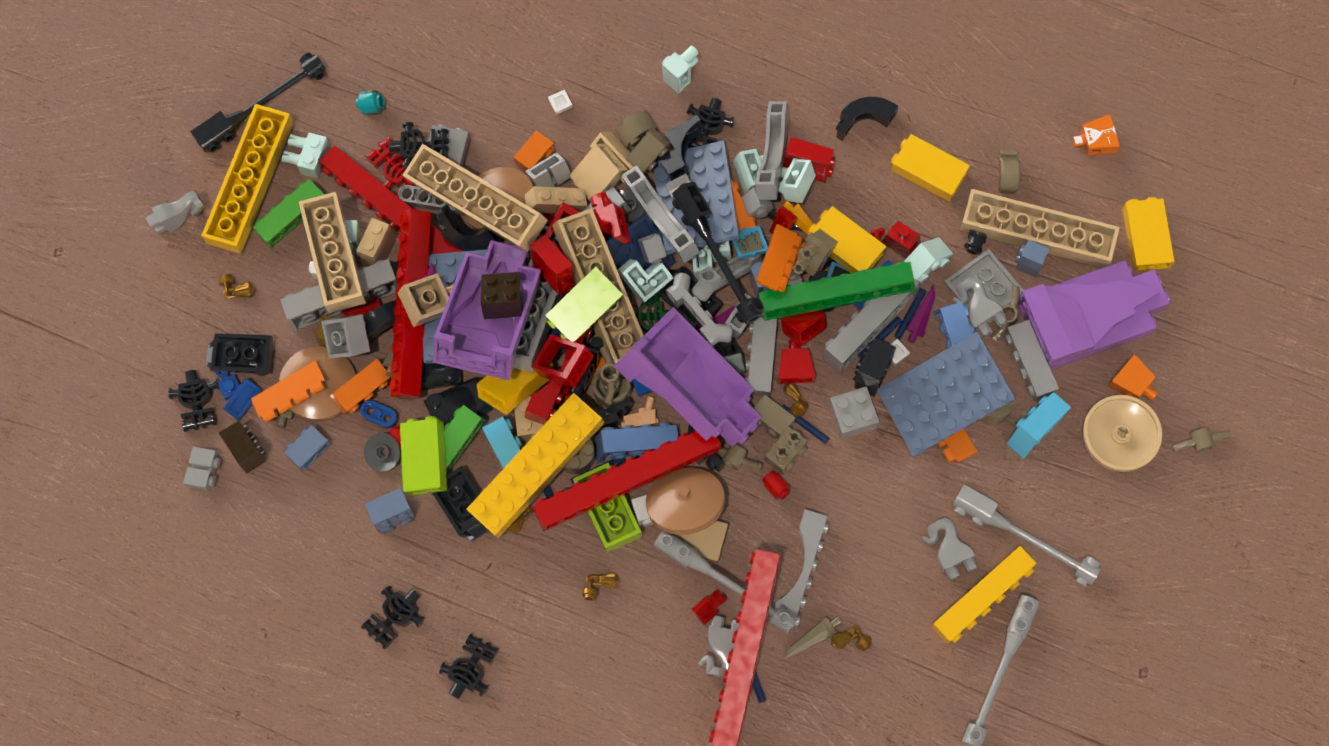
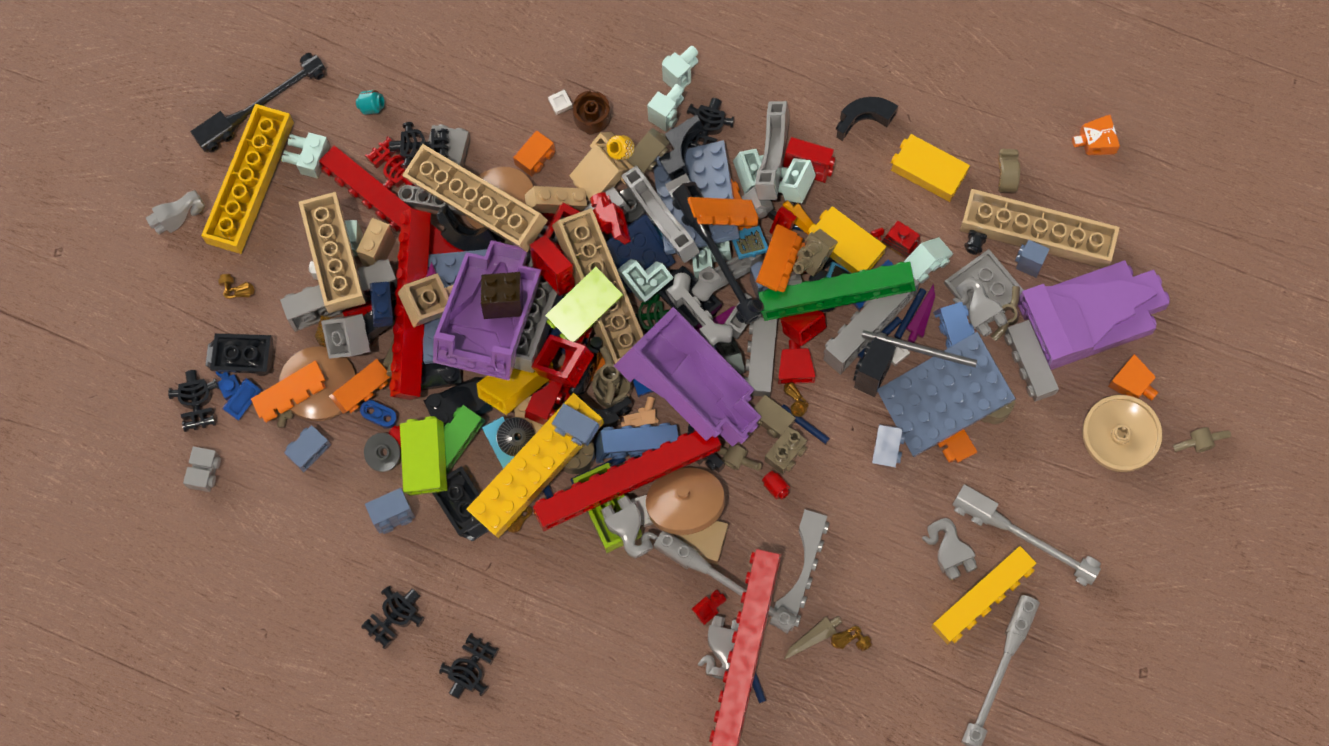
dark brown brick [219,420,266,474] -> none
bright green brick [253,179,324,249] -> none
light grey piece [525,152,571,187] -> none
pearl gold piece [582,572,619,601] -> none
dark tan brick [615,110,658,152] -> none
light grey brick [638,233,667,264] -> none
light grey brick [829,386,879,439] -> none
medium azure wedge [1006,392,1071,459] -> none
yellow brick [1122,197,1175,272] -> none
none -> dark blue brick [370,282,393,327]
none -> dish [496,417,535,457]
none -> sand blue brick [551,403,600,447]
none -> reddish brown brick [573,91,611,135]
none -> light grey hips [602,496,658,559]
none -> yellow head [606,135,634,160]
none -> light aqua brick [647,84,684,132]
none -> orange windscreen [687,197,759,226]
none -> flat silver bar [862,330,977,368]
none -> brick [872,424,905,468]

